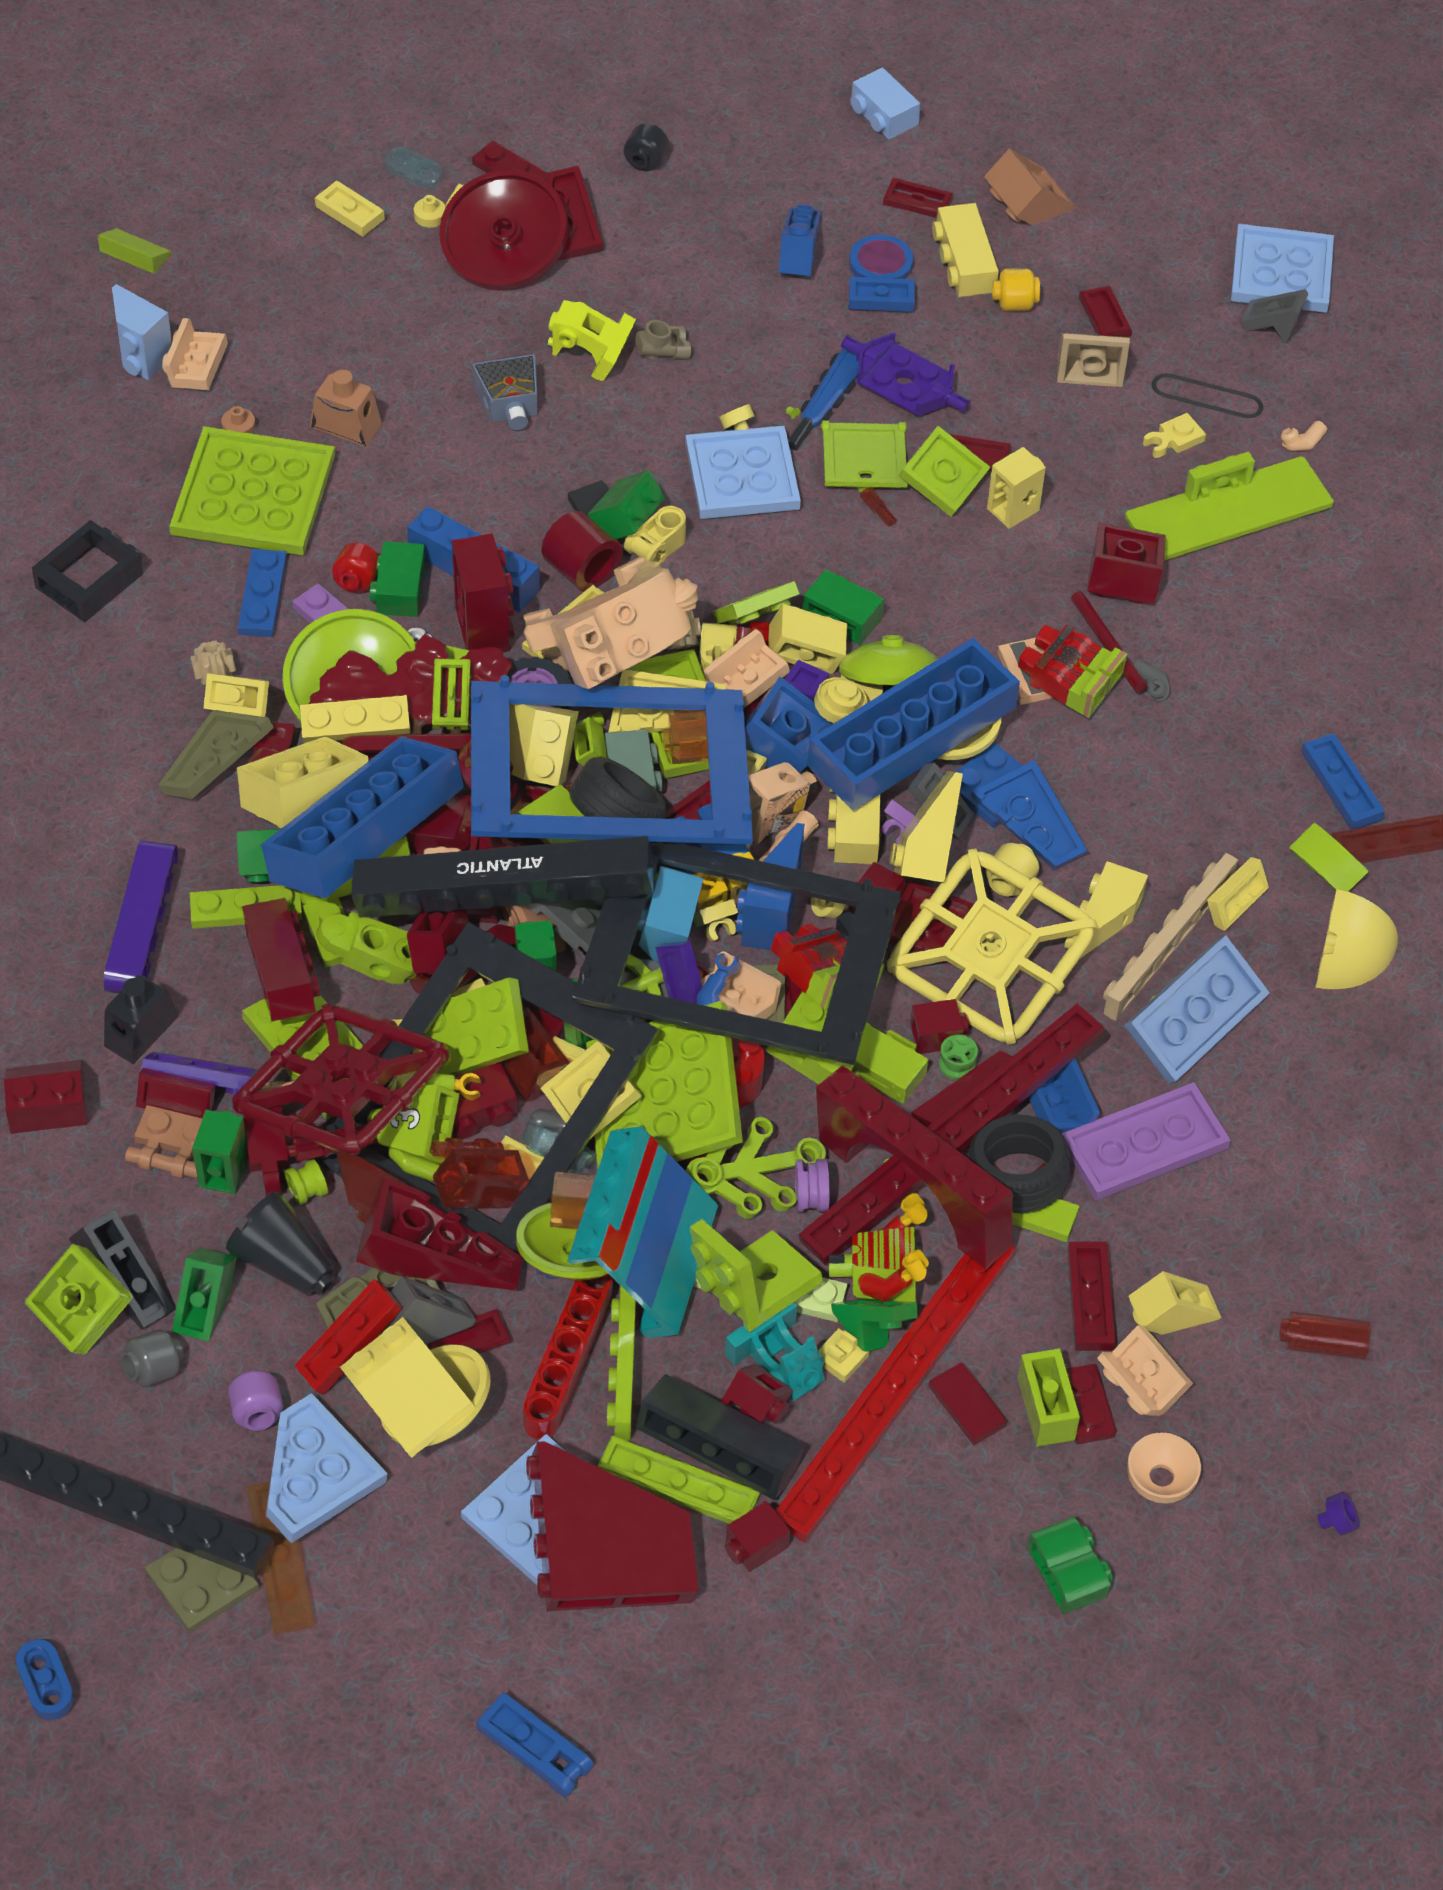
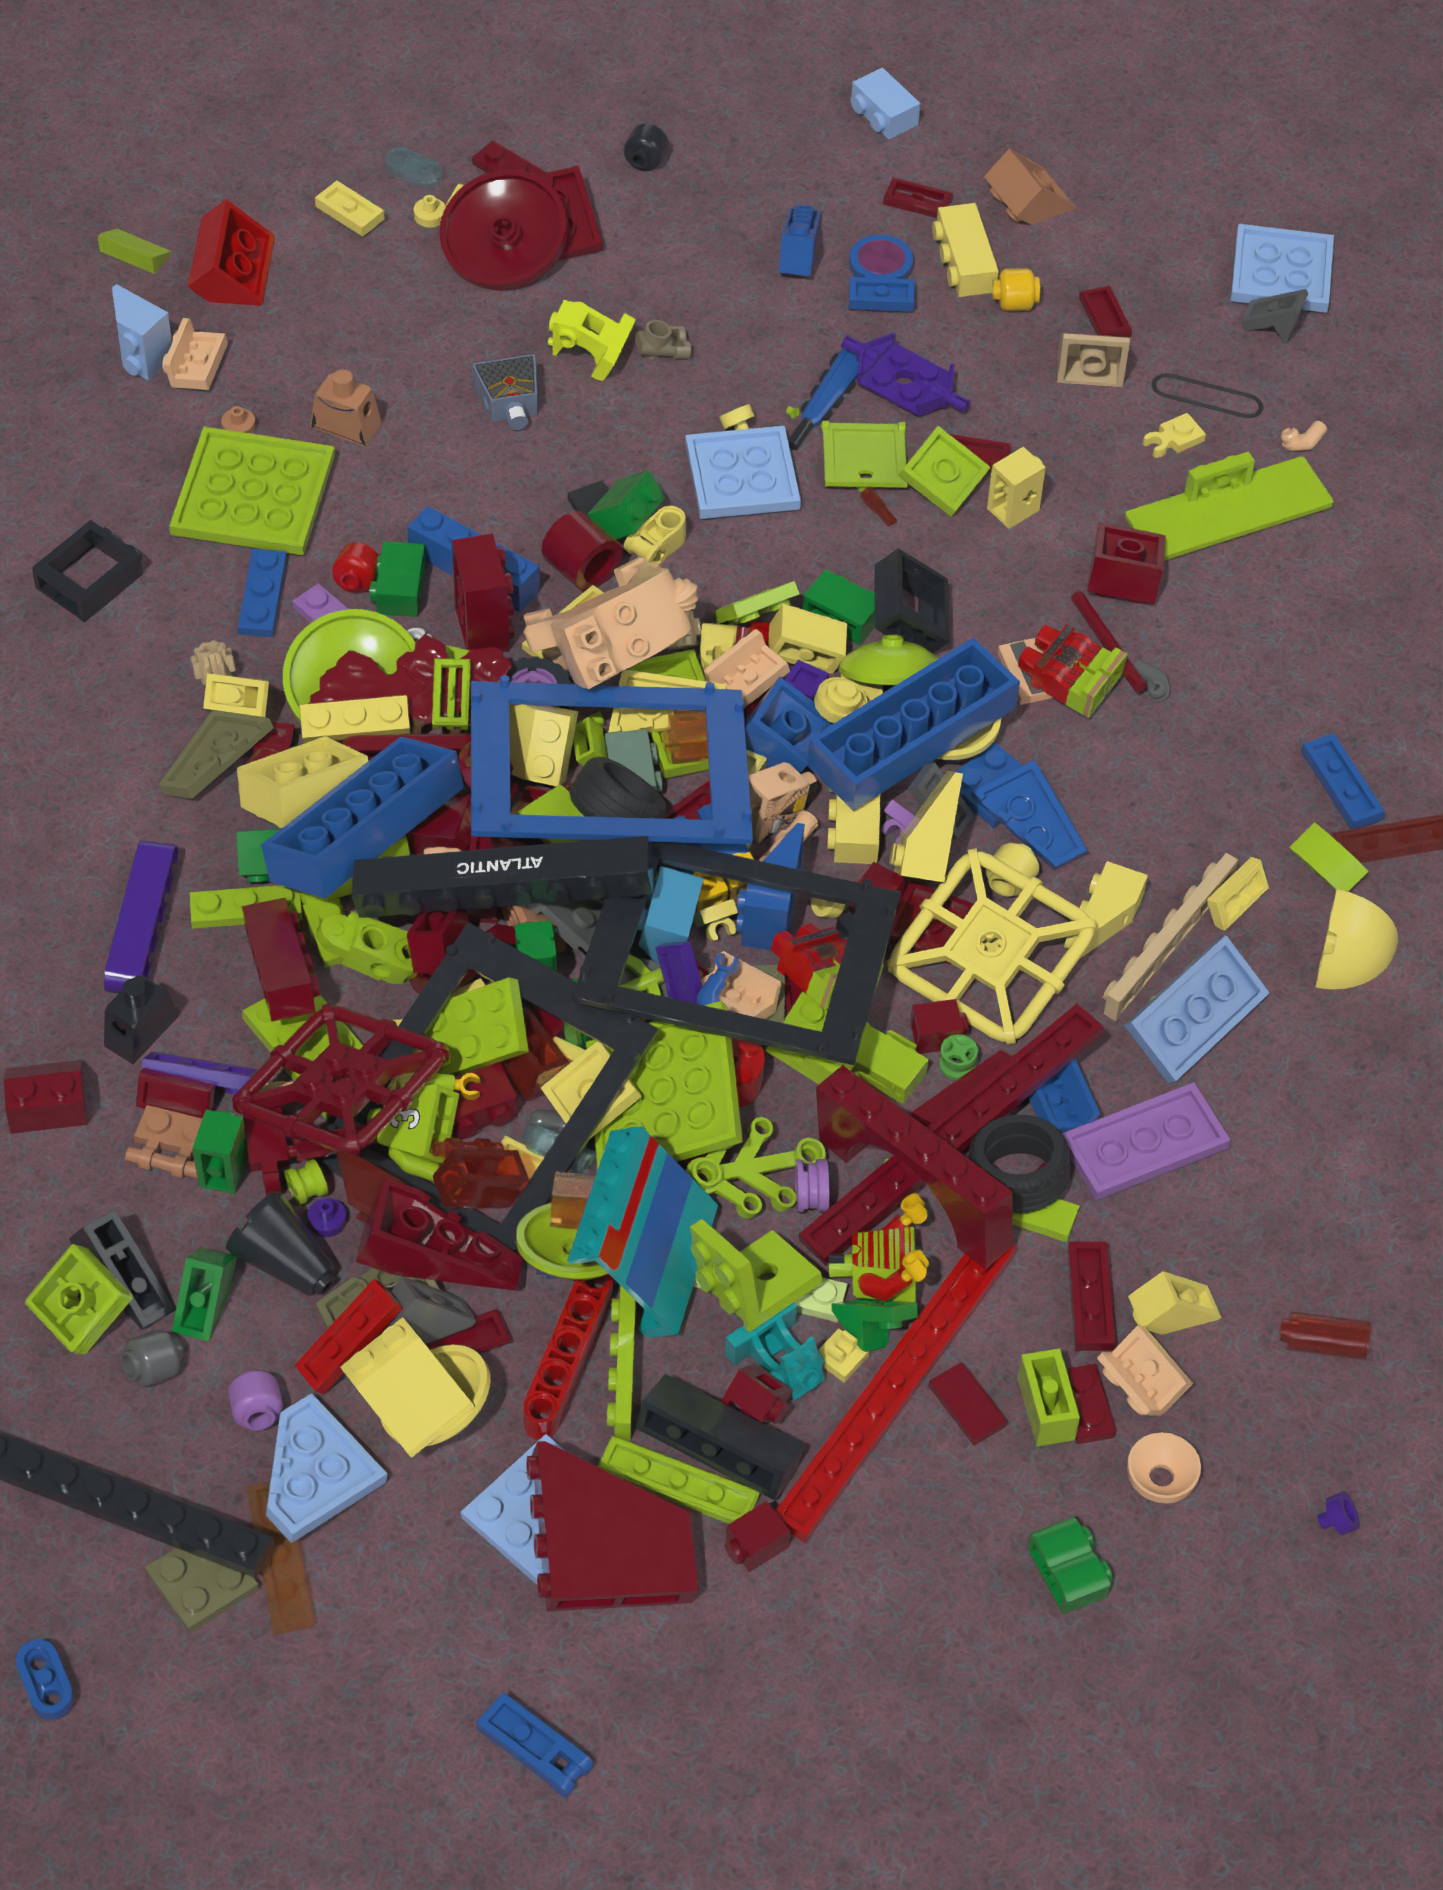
none -> red slope [187,199,275,306]
none -> dark purple tile [307,1198,347,1237]
none -> black window [874,548,949,653]

